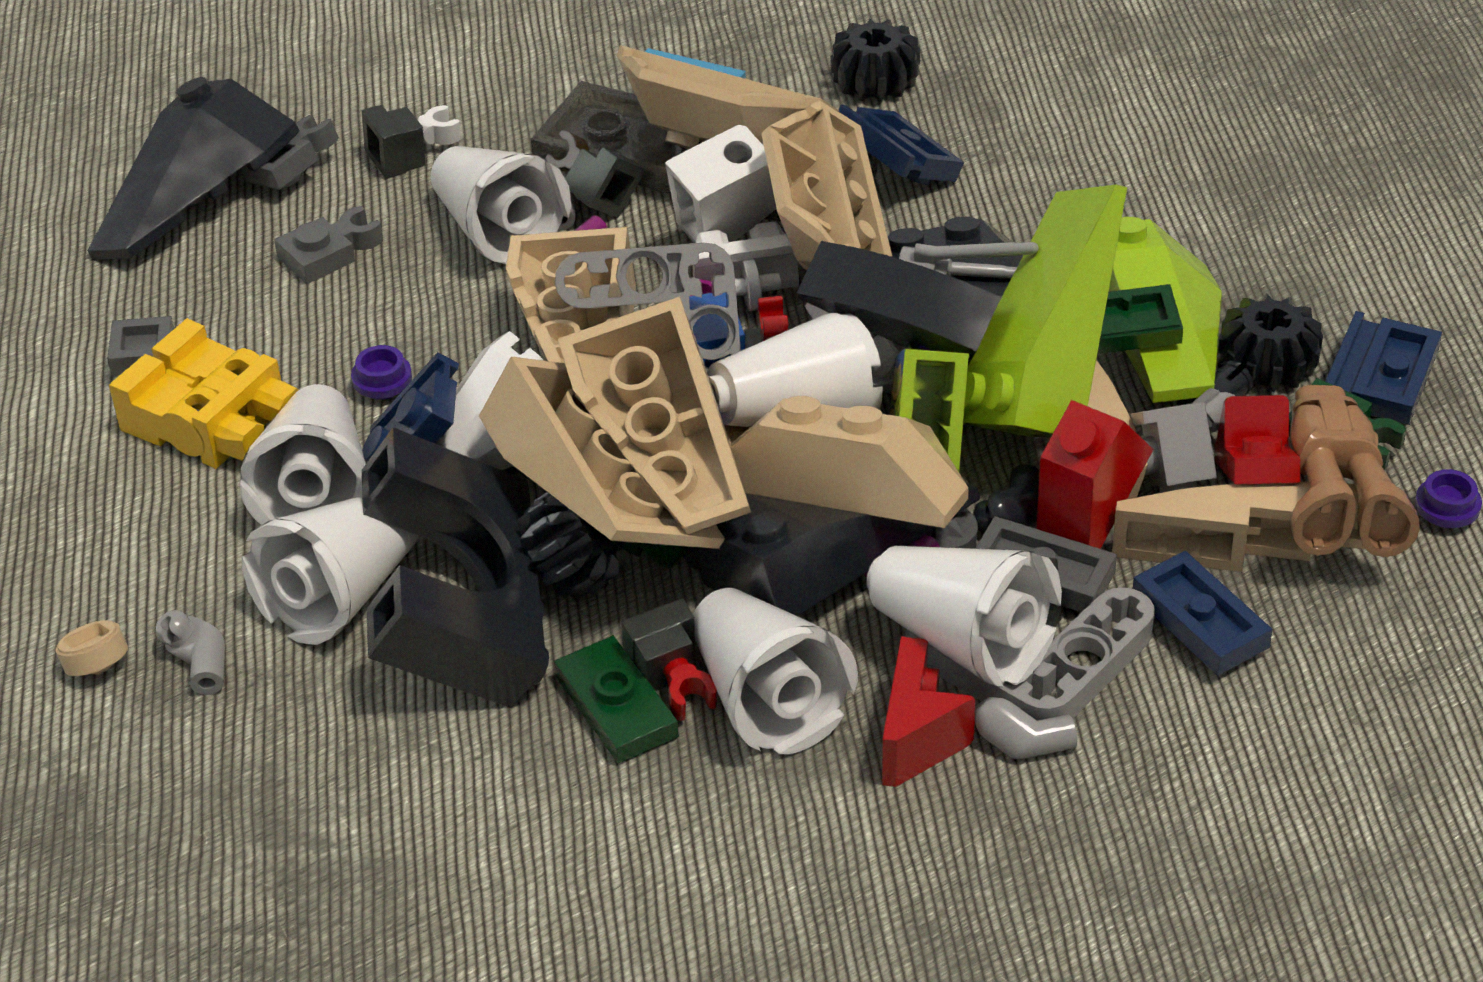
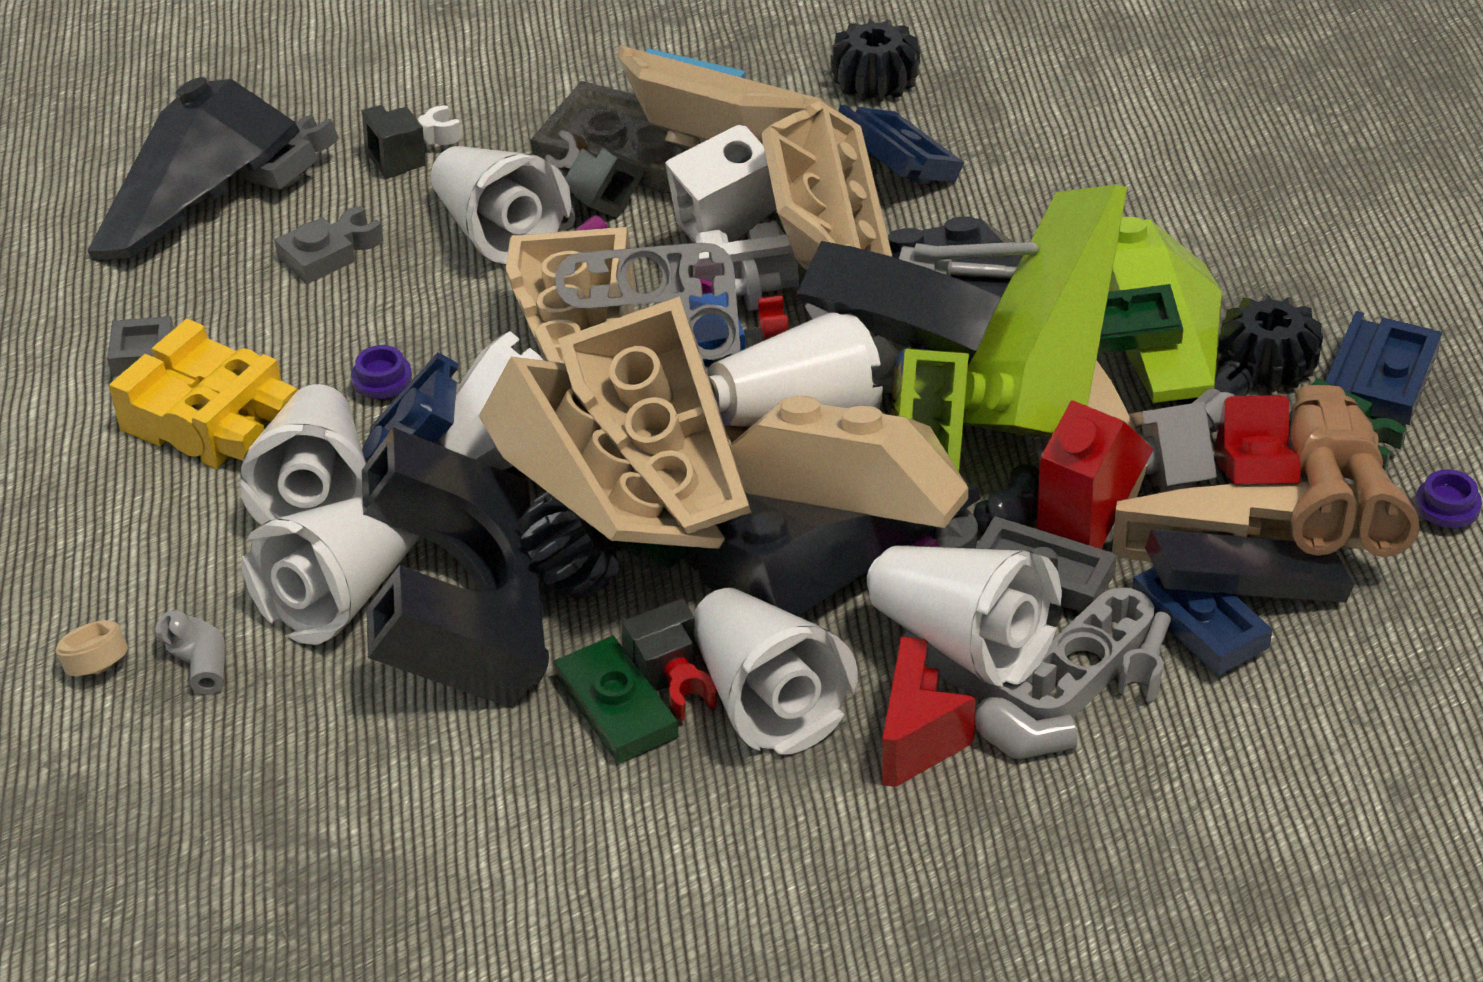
none -> light grey hand [1118,612,1171,702]
none -> black tile [1145,529,1354,603]

